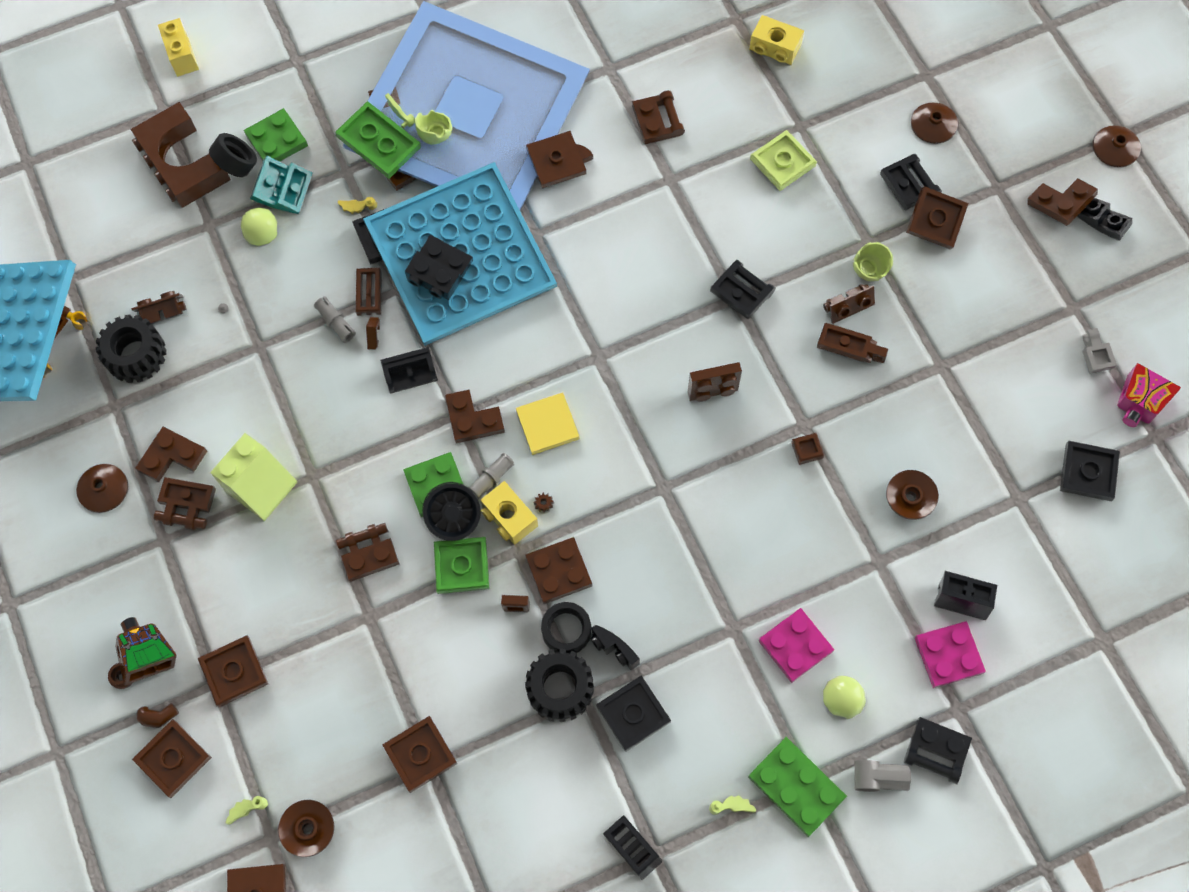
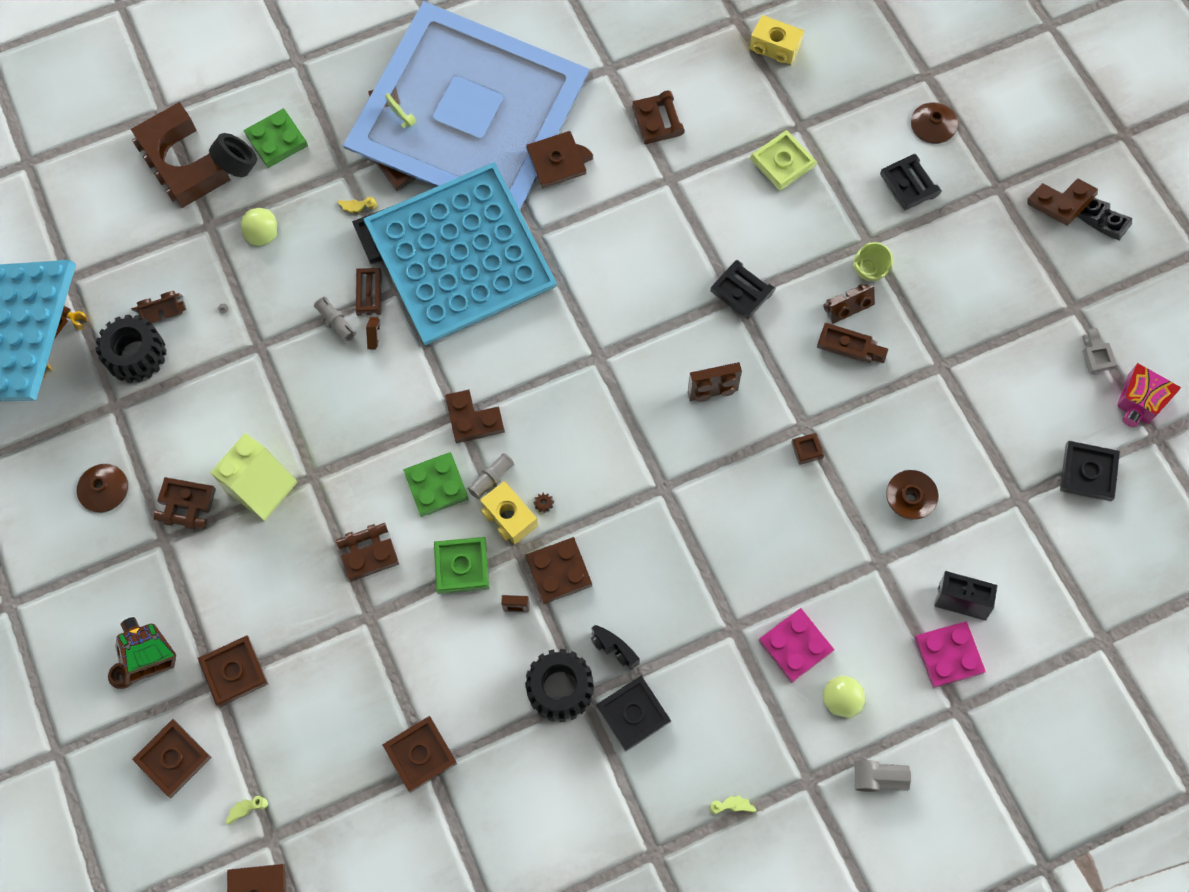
reddish brown plate [135,426,207,482] -> none
reddish brown arm [136,703,179,728] -> none
light yellow brick [158,18,199,77] -> none
teal slope [250,156,313,214] -> none
reddish brown dish [278,800,335,857] -> none
bright green plate [335,101,421,179] -> none
black hinge [380,347,438,394] -> none
black plate [405,235,473,300] -> none
yellowish green hair [414,110,452,145] -> none
black wheel [422,482,481,541] -> none
light yellow tile [516,392,580,455] -> none
black tyre [541,602,592,653] -> none
black slope [603,815,662,880] -> none
bright green plate [748,737,847,837] -> none
black plate [904,717,972,784] -> none
reddish brown plate [906,186,969,250] -> none
reddish brown dish [1093,125,1141,167] -> none

